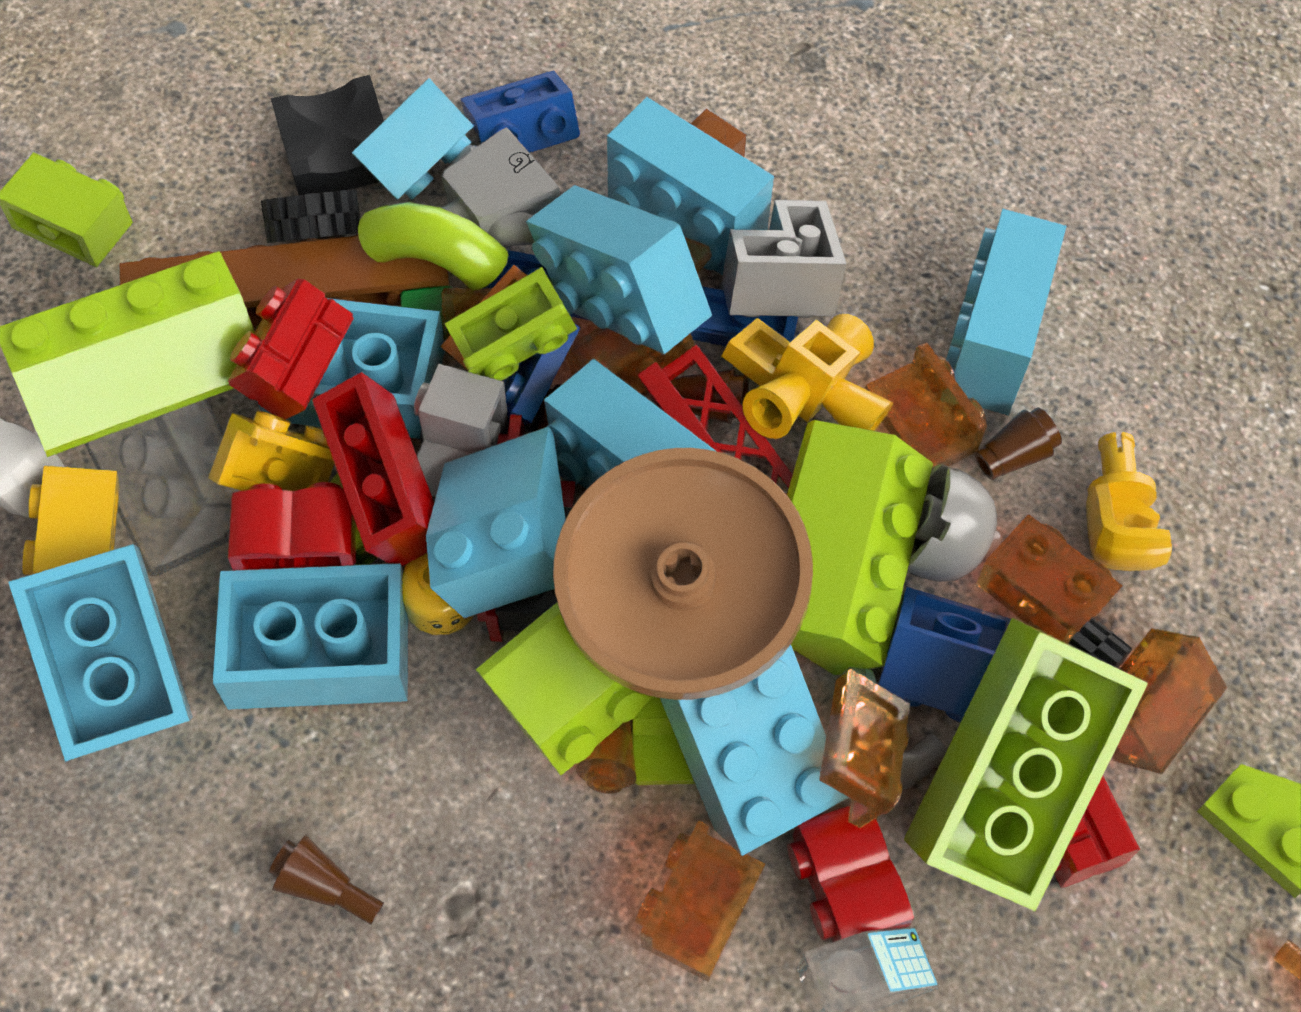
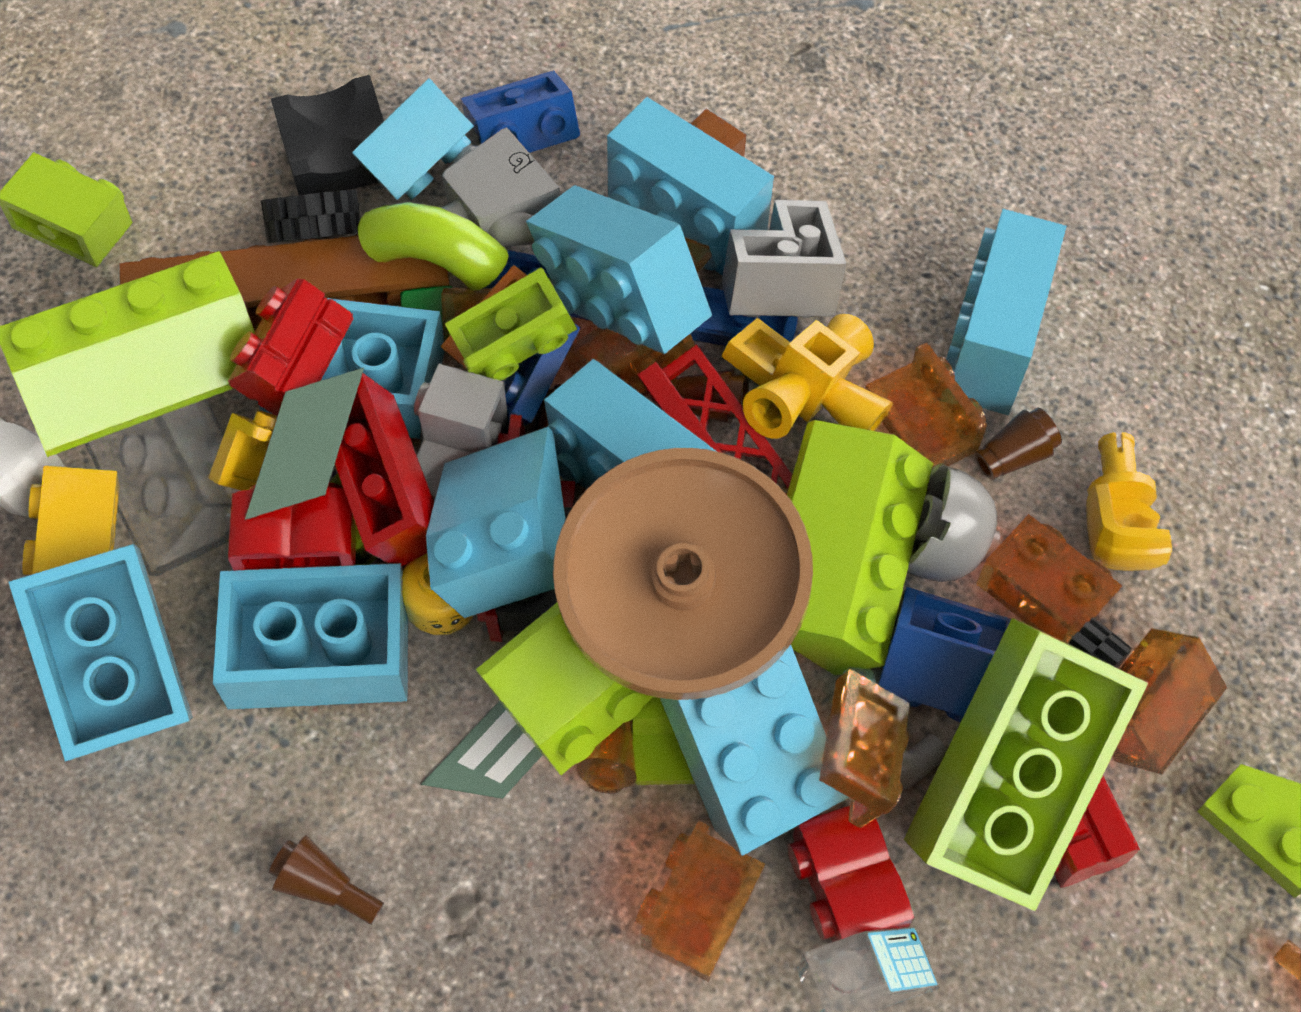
none -> sand green sticker [245,367,364,520]
none -> sand green sticker [420,701,542,799]

